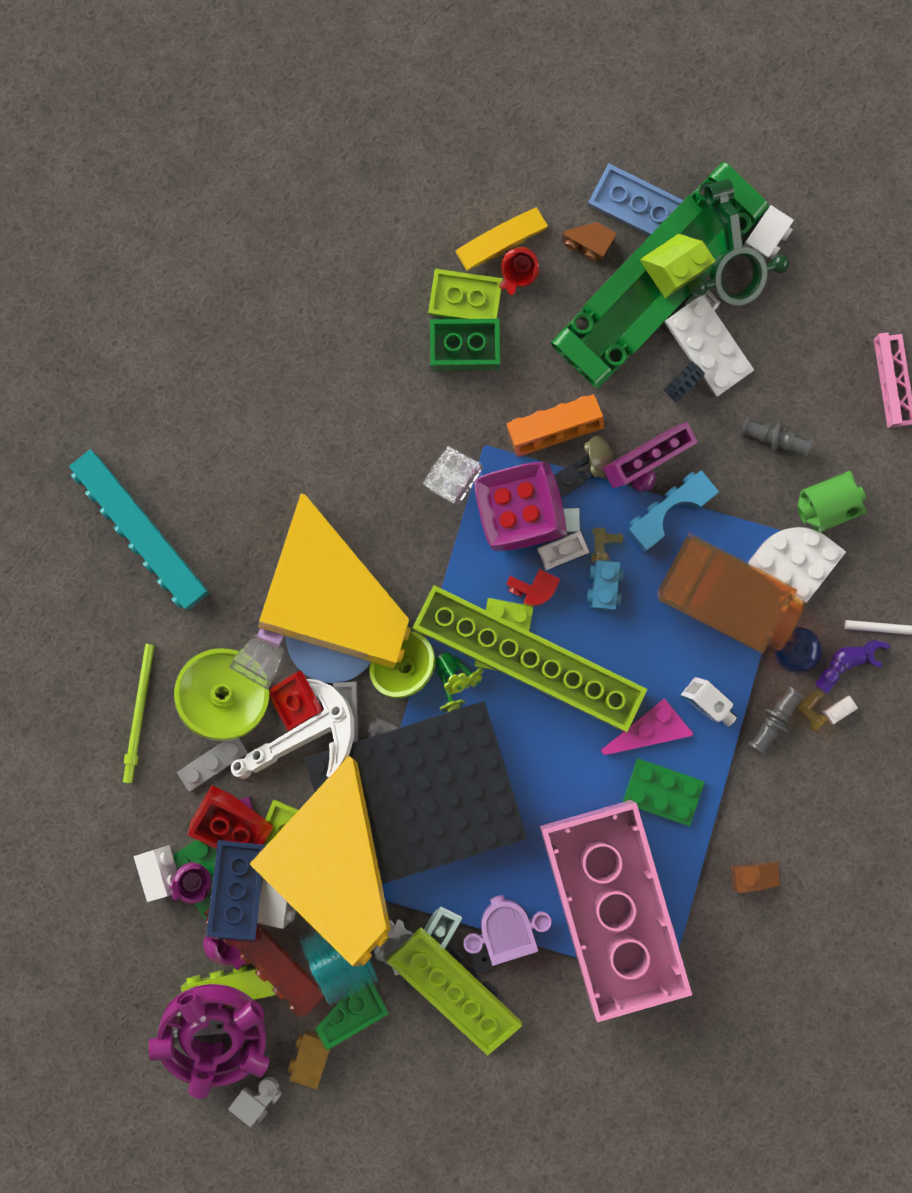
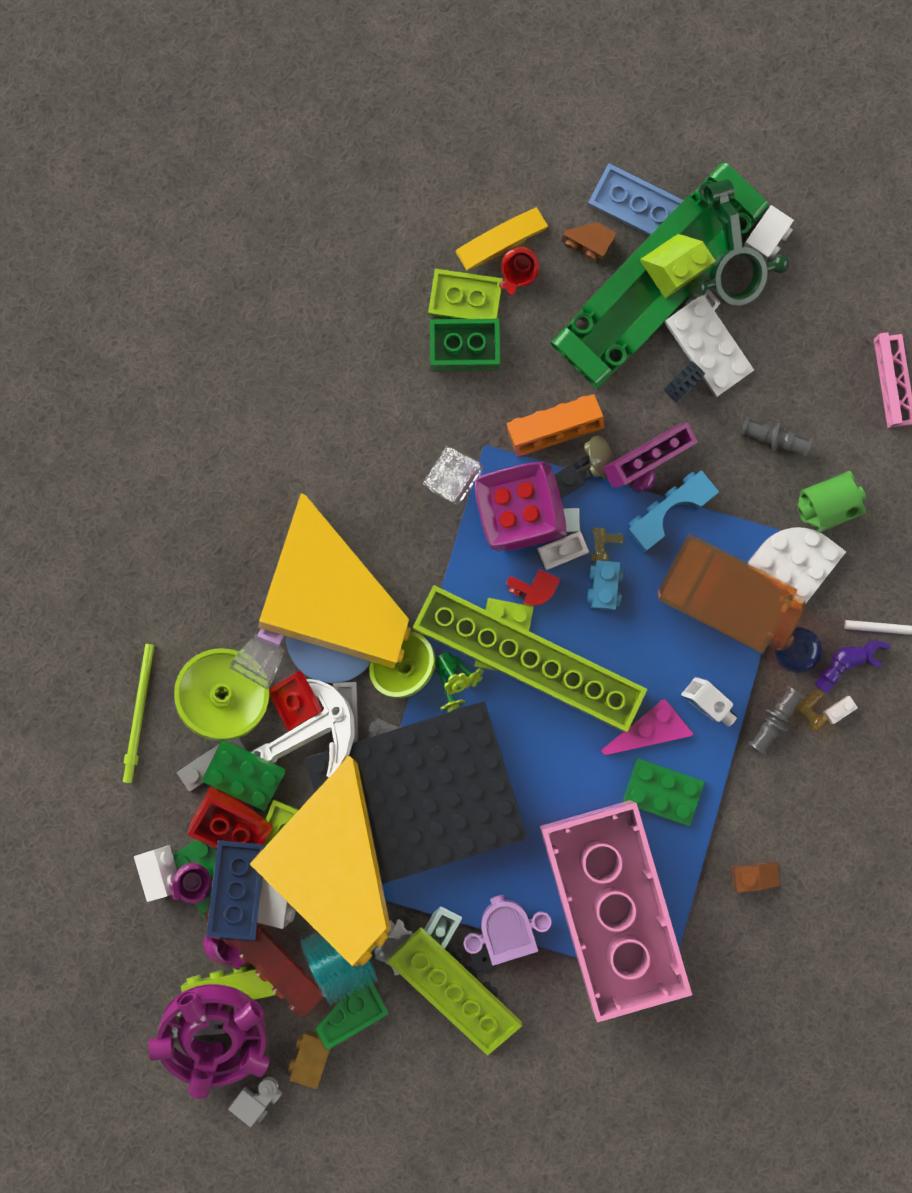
teal brick [69,449,210,610] -> none
none -> green plate [201,739,286,811]

